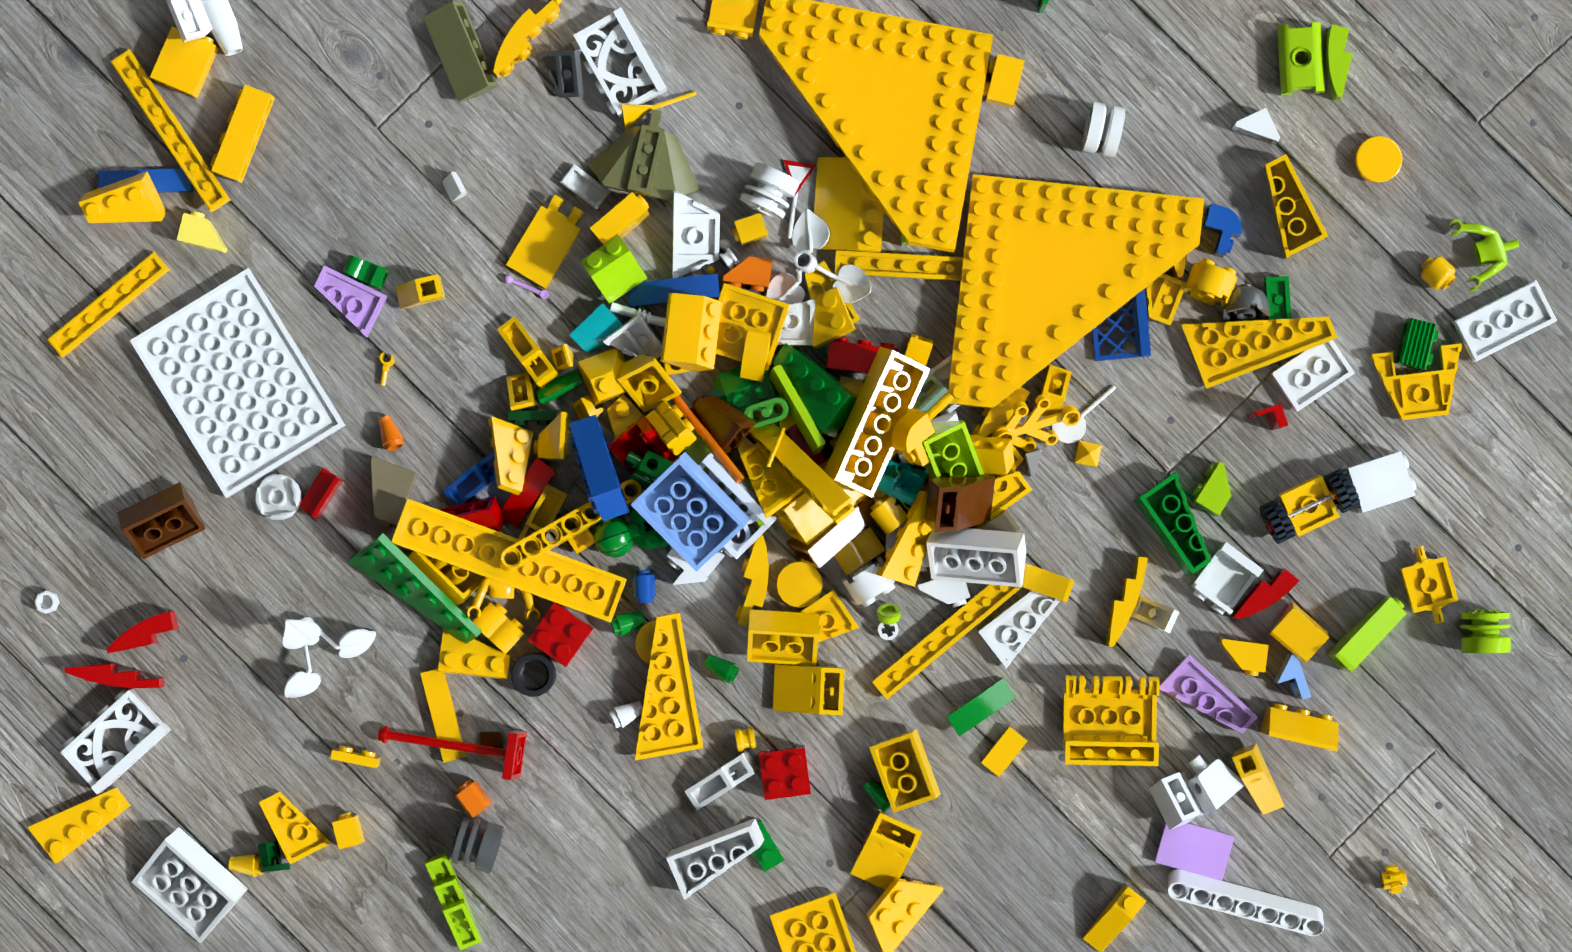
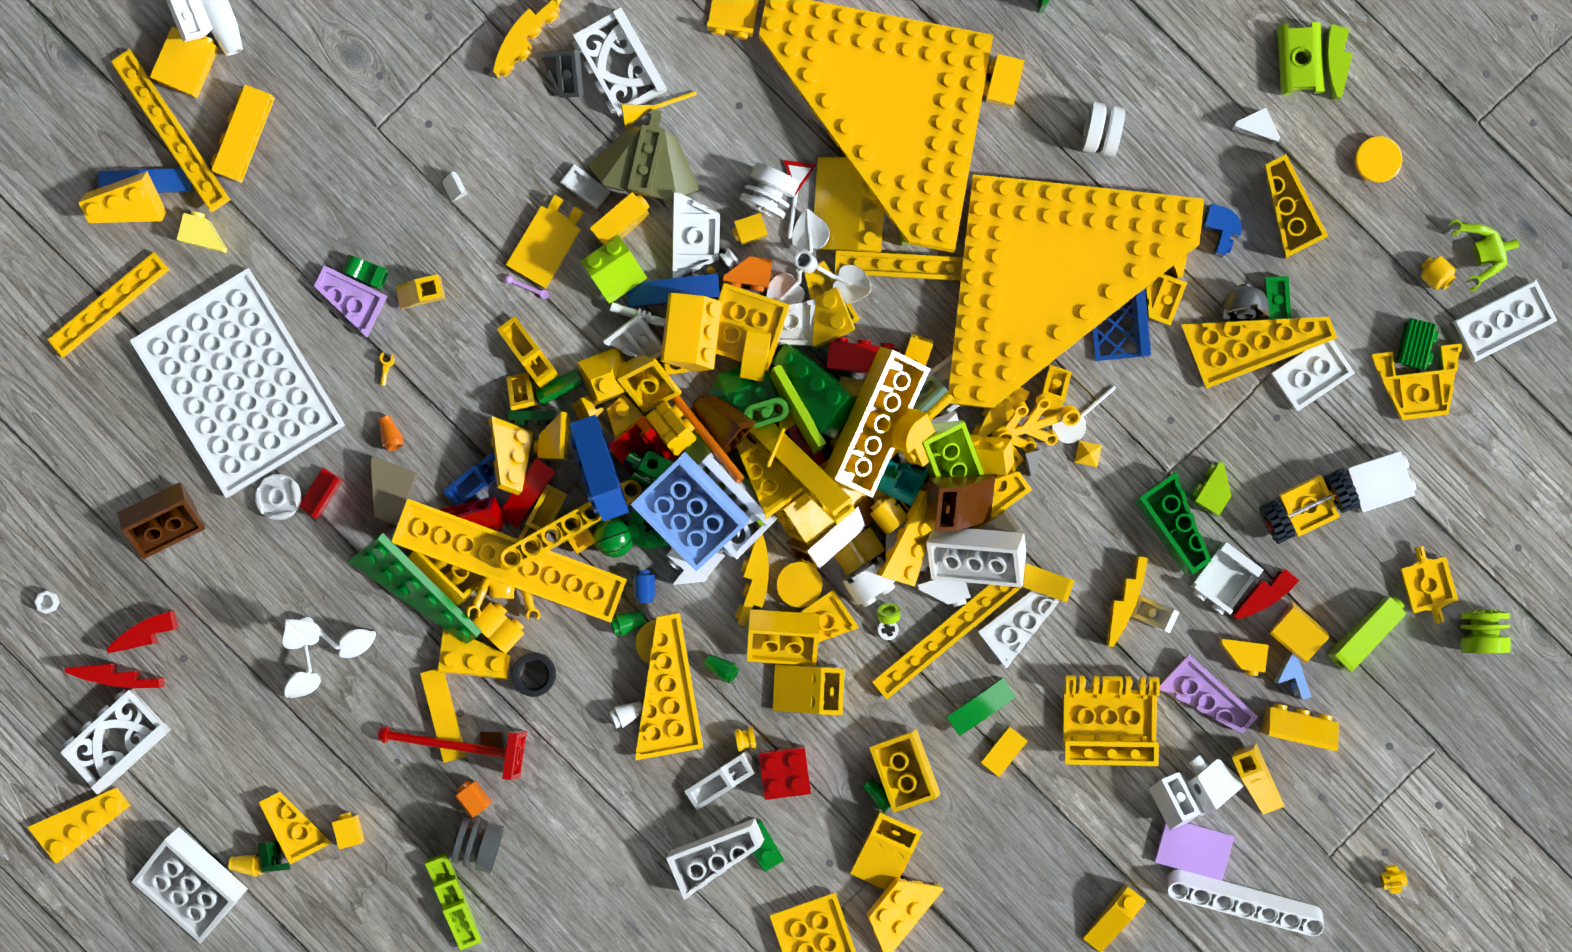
yellow plate [330,745,381,768] -> none
olive brick [423,1,498,102] -> none
red brick [528,602,594,667] -> none
yellow slope [551,344,574,372] -> none
teal slope [569,303,623,353] -> none
yellow brick [1184,258,1237,307] -> none
red panel [1247,403,1288,430] -> none

